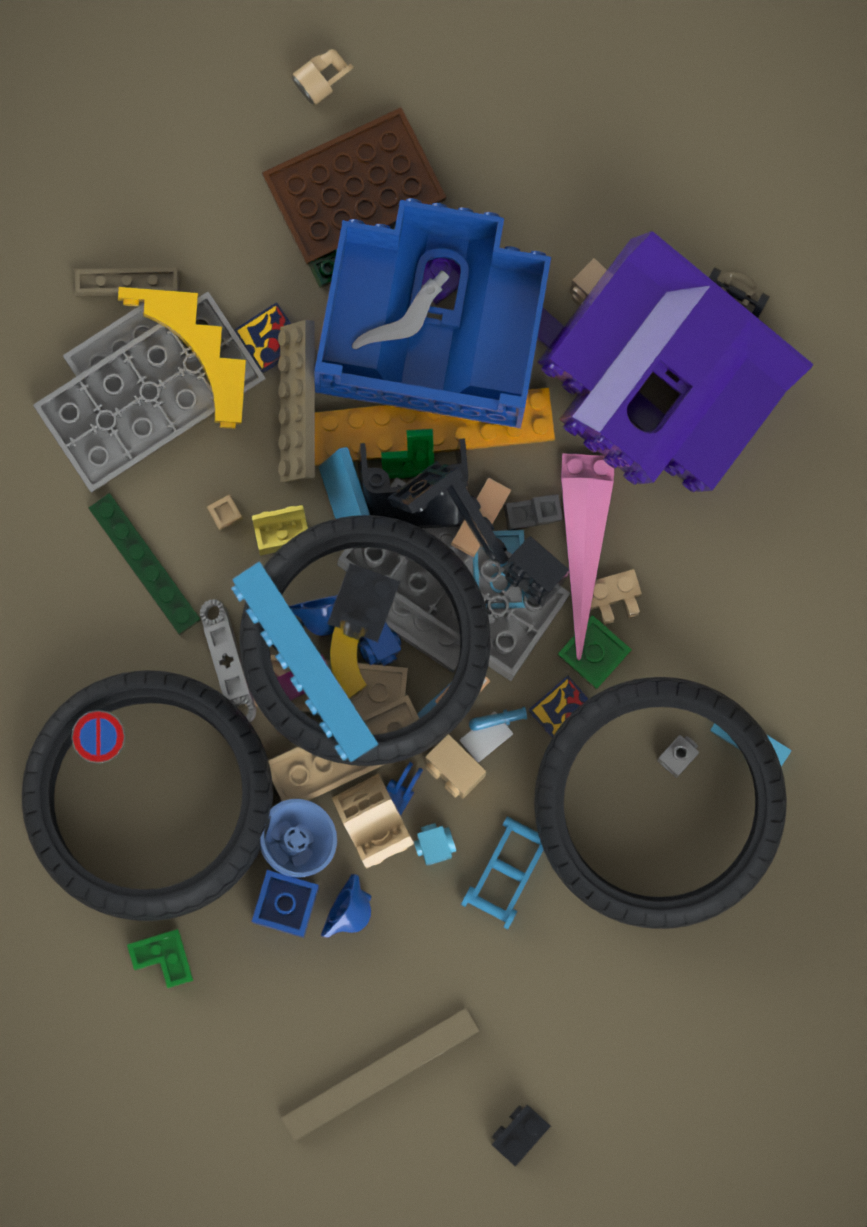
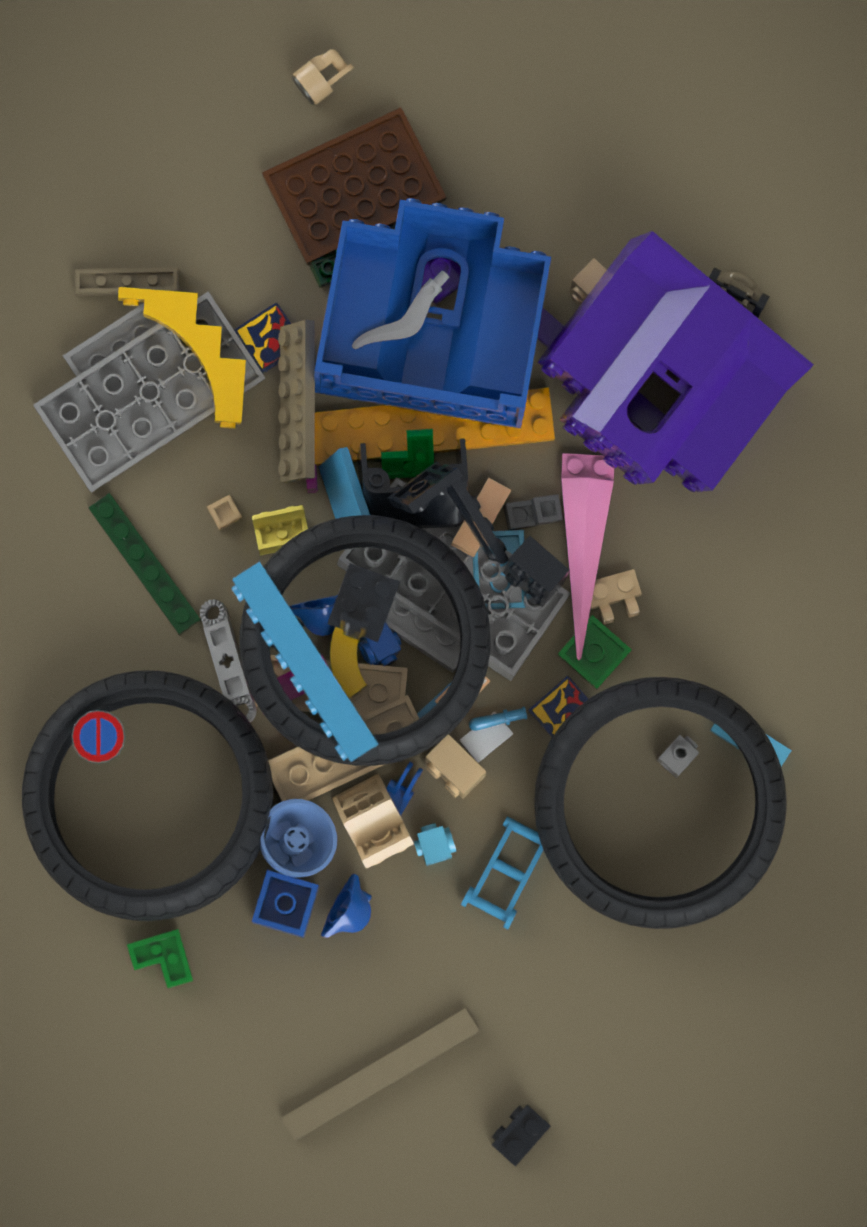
none -> magenta tile [306,464,318,493]

